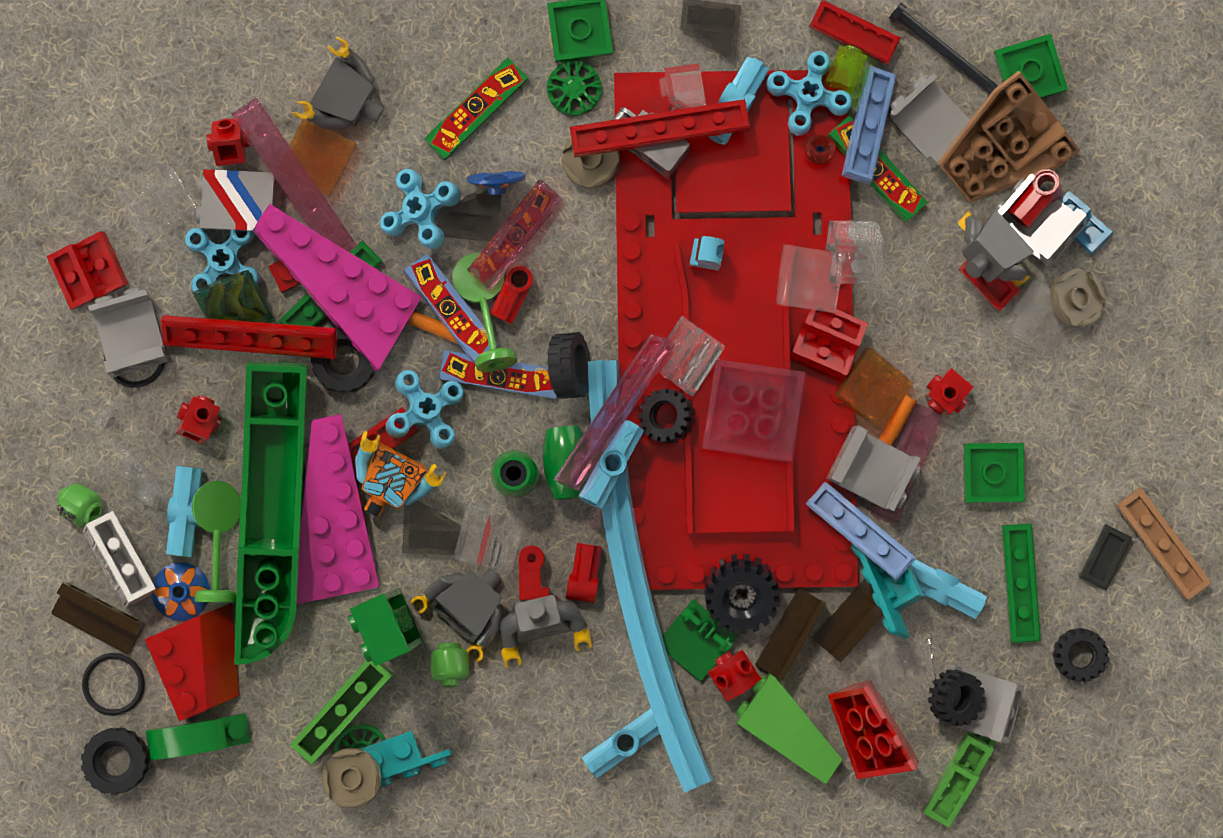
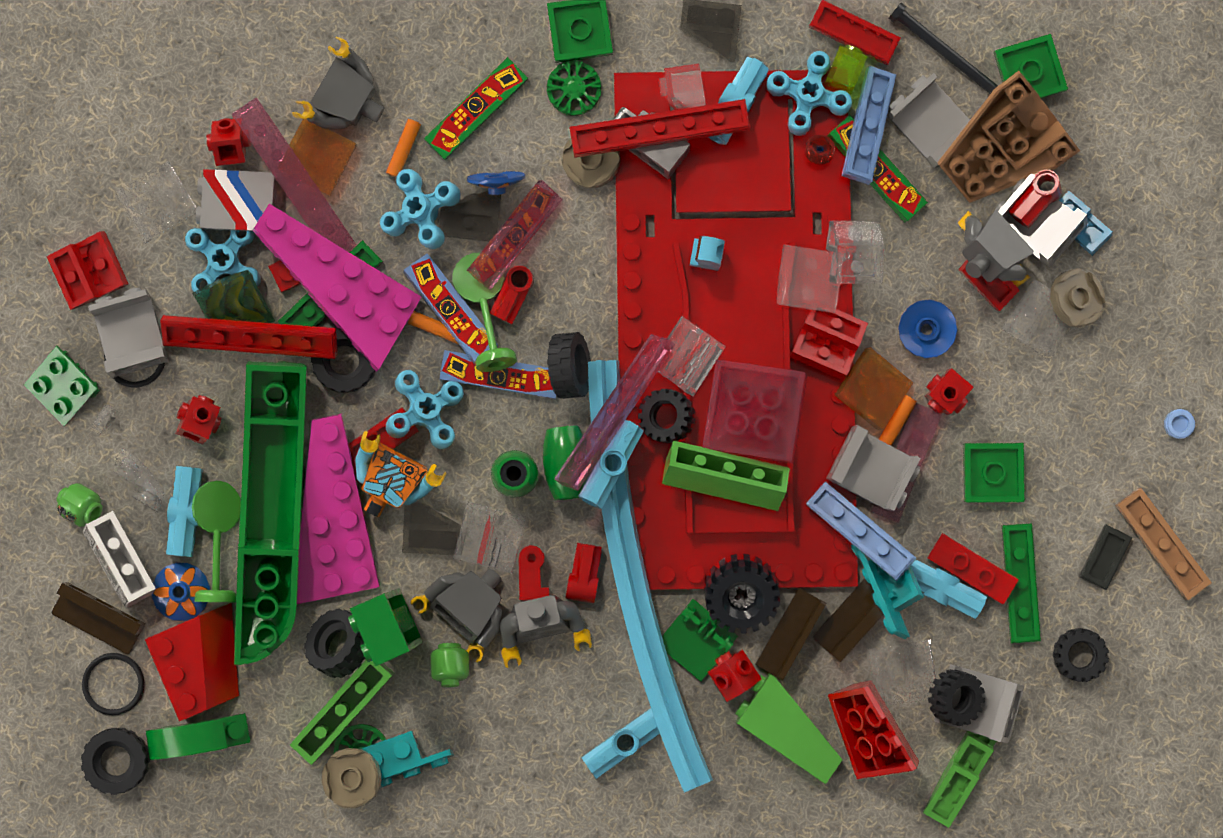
none -> hinge [24,346,100,426]
none -> black tyre [304,608,365,678]
none -> orange piece [386,119,421,177]
none -> bright green brick [662,441,790,511]
none -> blue dish [898,300,957,358]
none -> red plate [927,533,1019,605]
none -> light blue tile [1164,409,1195,439]

